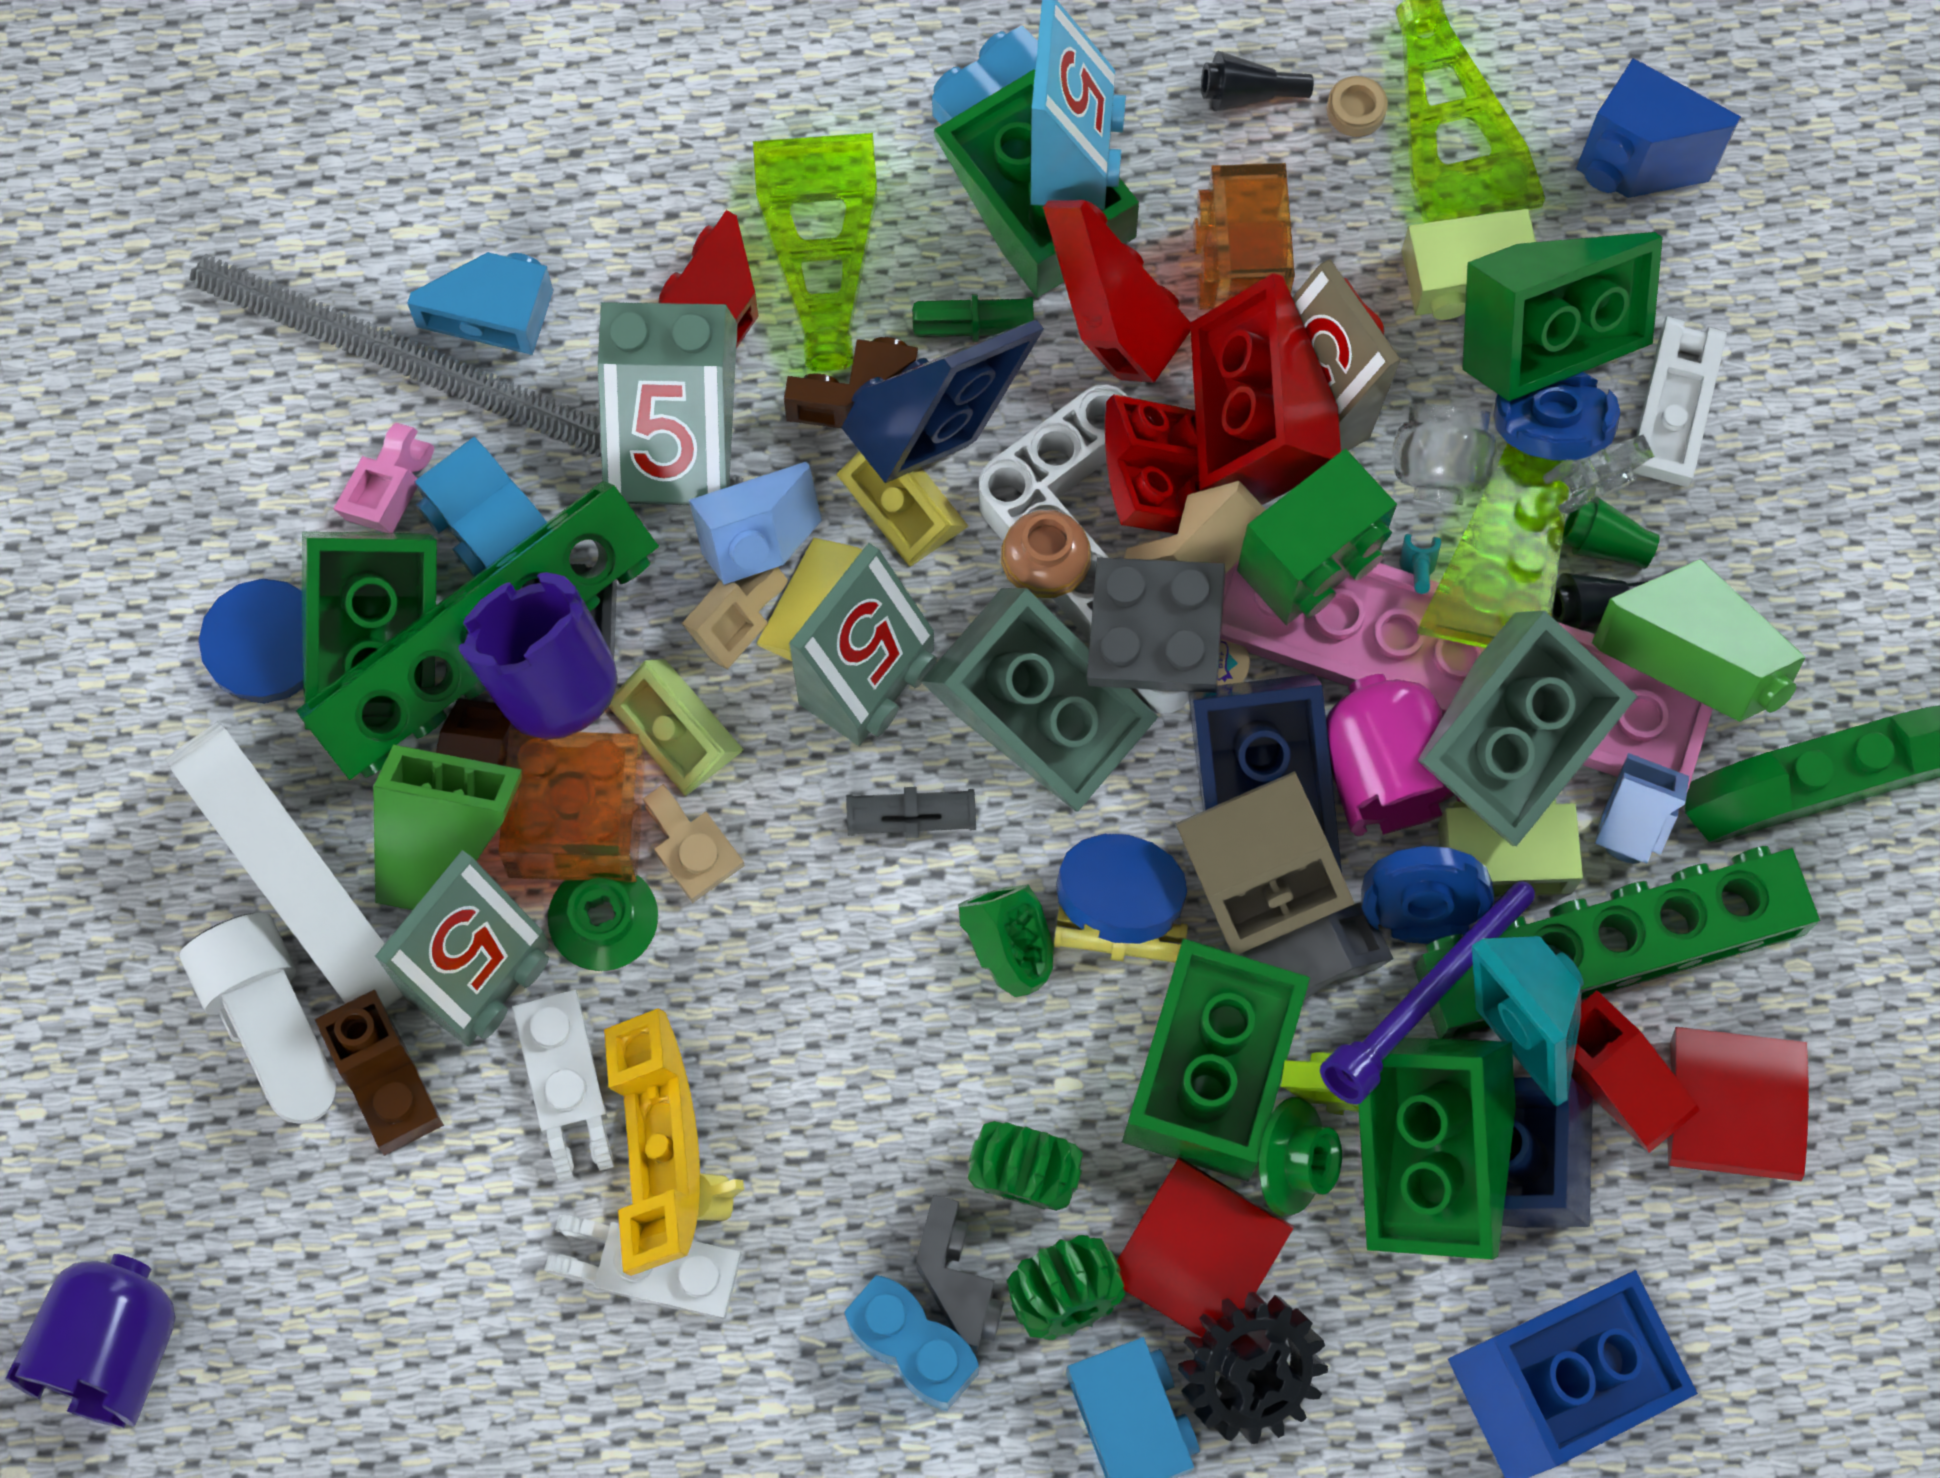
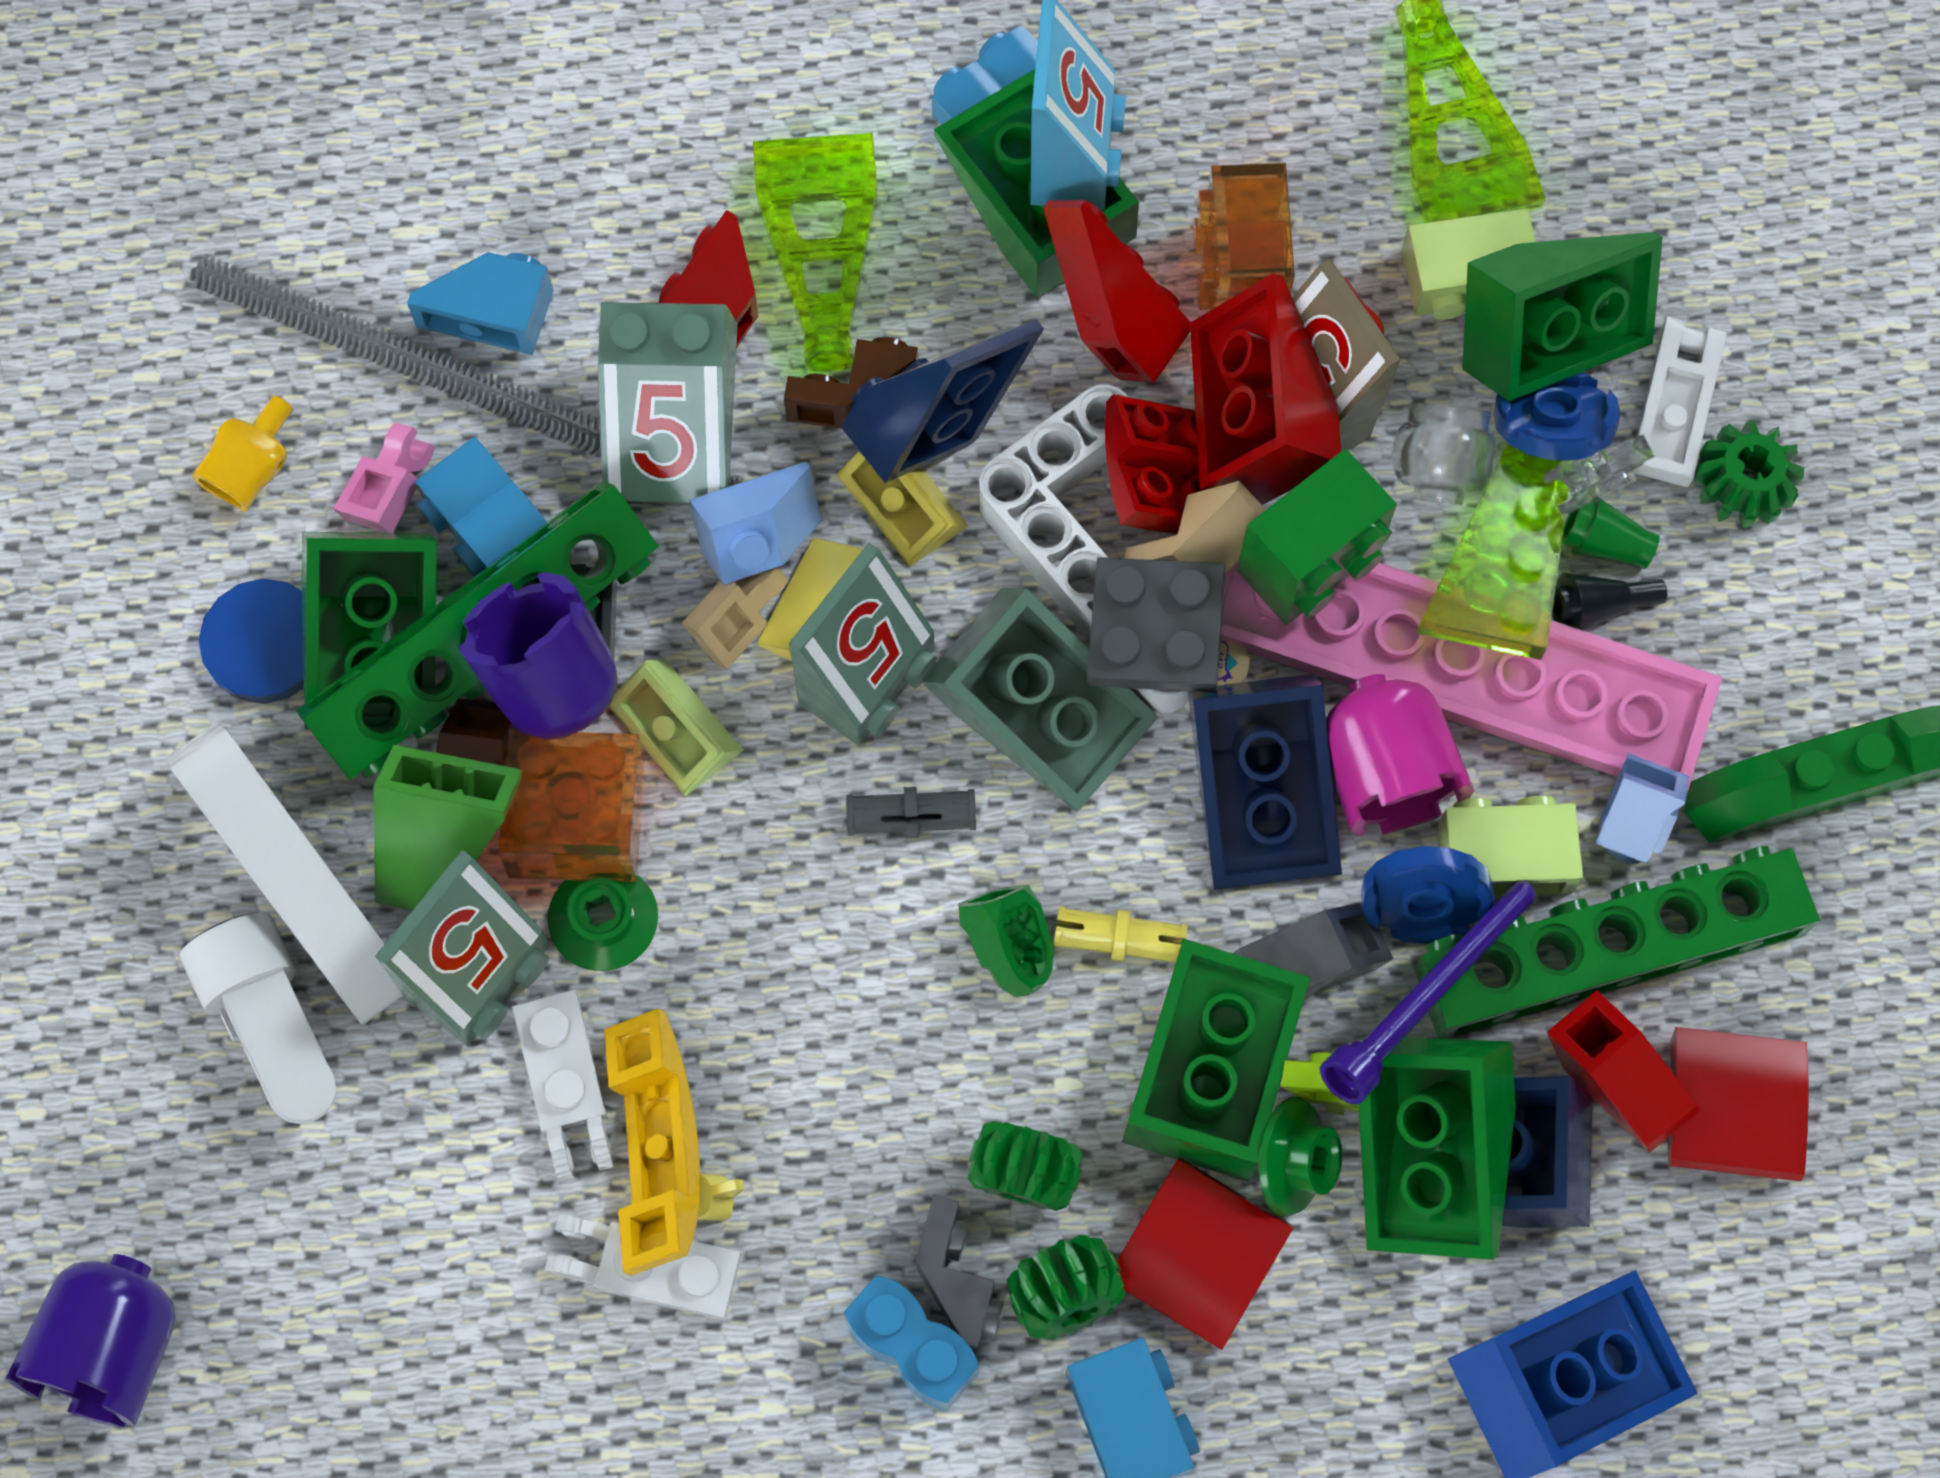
reddish brown slope [314,989,444,1156] -> none
tan plate [643,784,745,903] -> none
green axle [912,293,1034,342] -> none
nougat piece [1001,510,1091,598] -> none
blue tile [1056,834,1188,944] -> none
dark tan slope [1175,771,1355,955] -> none
black gear [1178,1292,1328,1444] -> none
black cone [1201,51,1314,111] -> none
tan tile [1326,76,1388,137] -> none
teal hand [1399,534,1442,594] -> none
sand green slope [1418,611,1638,847] -> none
teal slope [1472,936,1584,1107] -> none
blue slope [1576,58,1741,198] -> none
bright green slope [1592,558,1806,722] -> none
none -> yellow piece [192,395,293,512]
none -> green gear [1694,419,1804,530]

